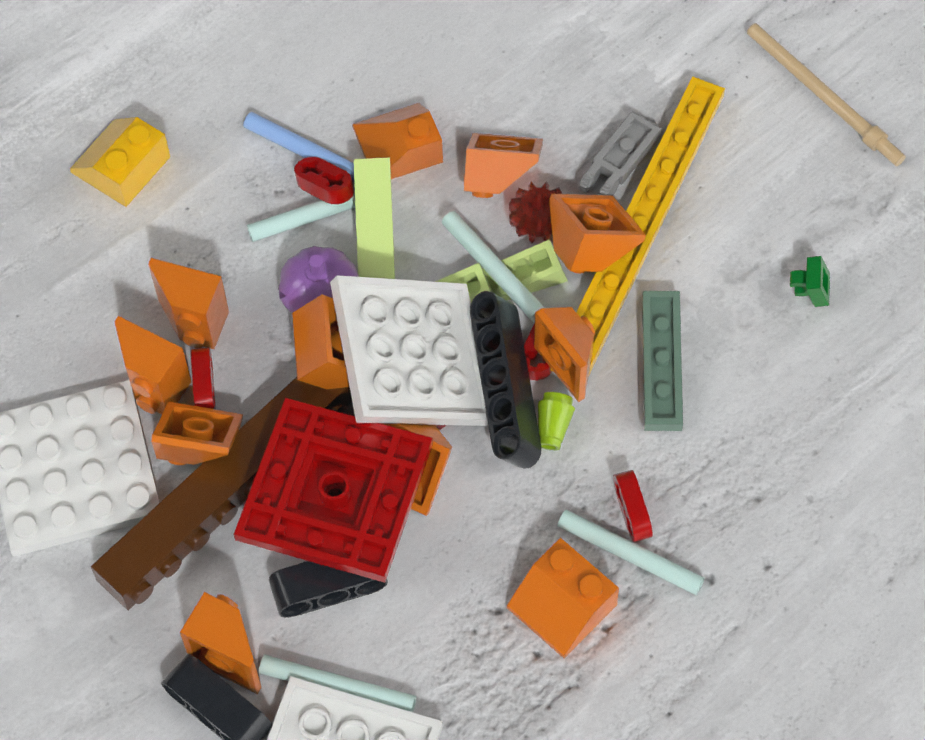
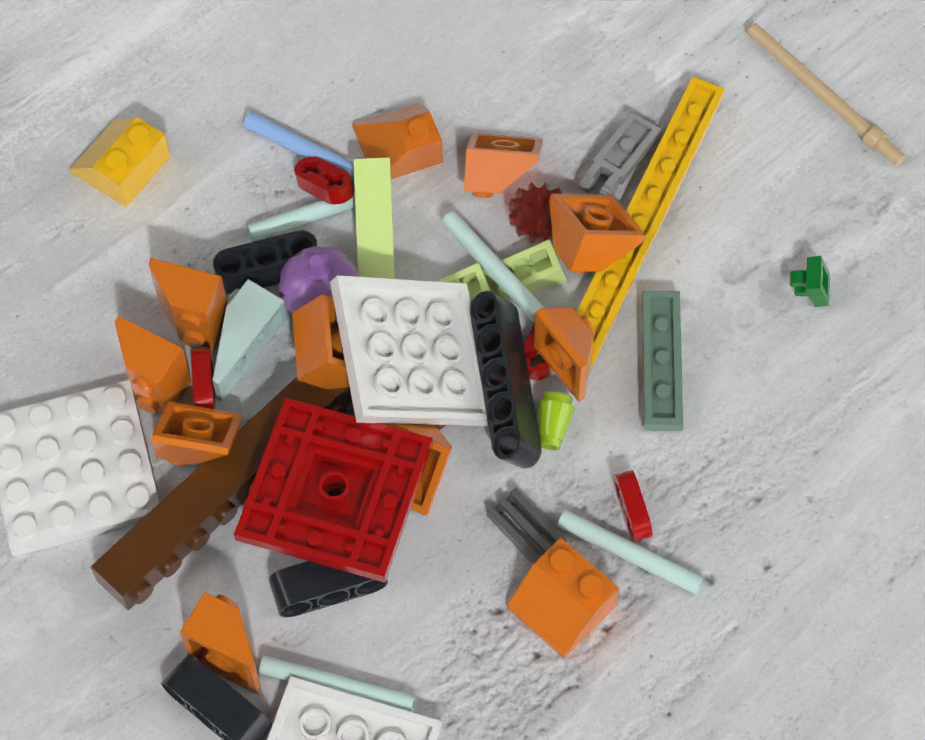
none -> black beam [213,230,318,295]
none -> light aqua slope [213,279,287,401]
none -> dark grey tile [487,487,567,564]

